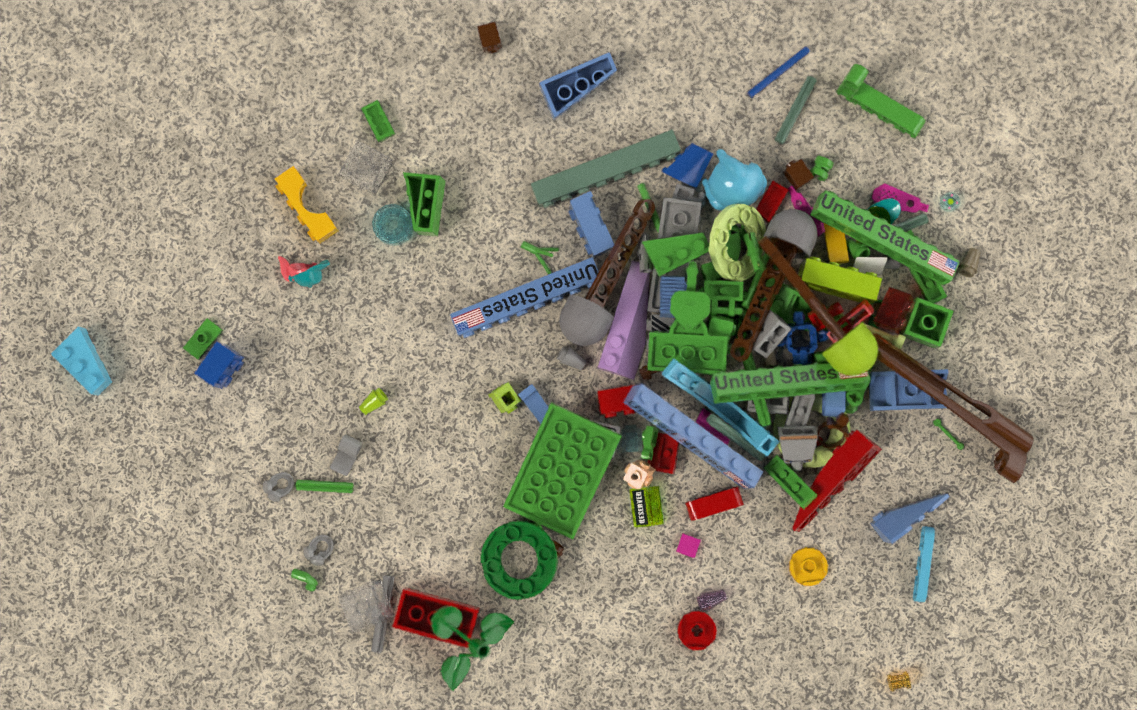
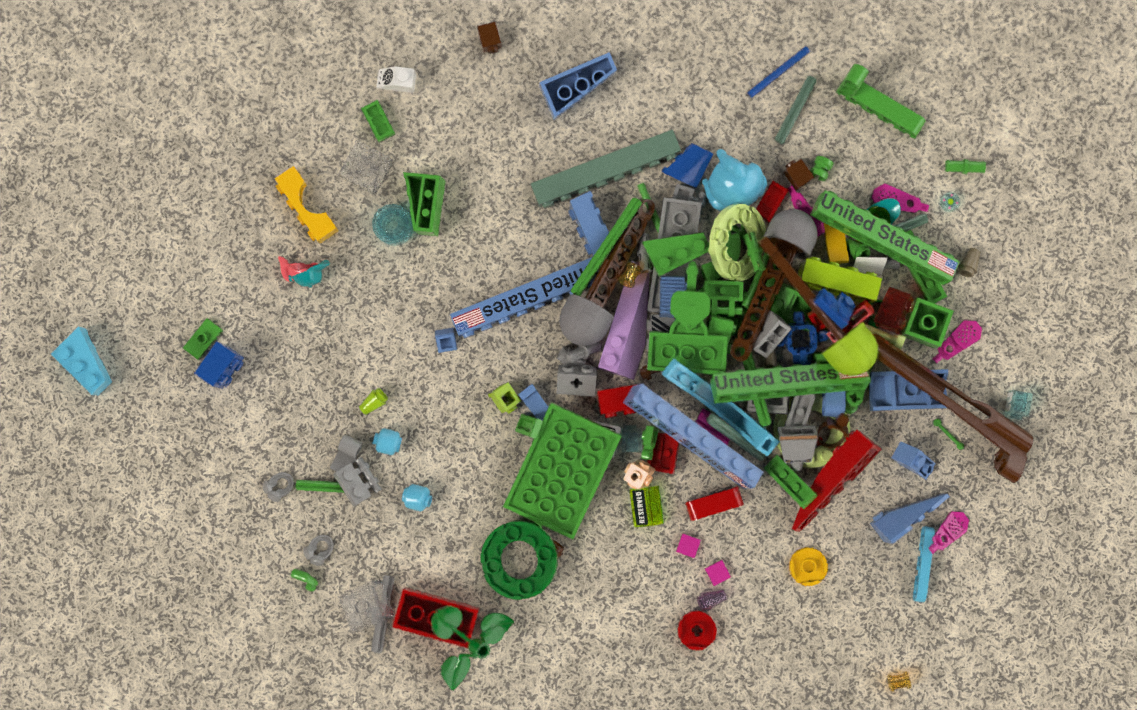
bright green plant [521,241,559,274] -> none
none -> light grey plate [333,457,382,507]
none -> medium azure head [372,428,402,455]
none -> white slope [376,66,416,93]
none -> medium azure head [402,484,432,512]
none -> medium blue slope [435,328,457,353]
none -> bright green plate [515,414,543,439]
none -> light grey brick [557,363,597,396]
none -> light grey axle [566,342,601,363]
none -> bright green axle [571,197,642,296]
none -> clear yellow bush [618,262,642,288]
none -> dark pink tile [704,560,731,586]
none -> blue plate [814,288,856,329]
none -> medium blue slope [891,441,936,480]
none -> dark pink piece [928,511,969,554]
none -> dark pink piece [932,320,982,364]
none -> bright green pin [945,159,986,174]
none -> clear light blue brick [1004,390,1033,420]

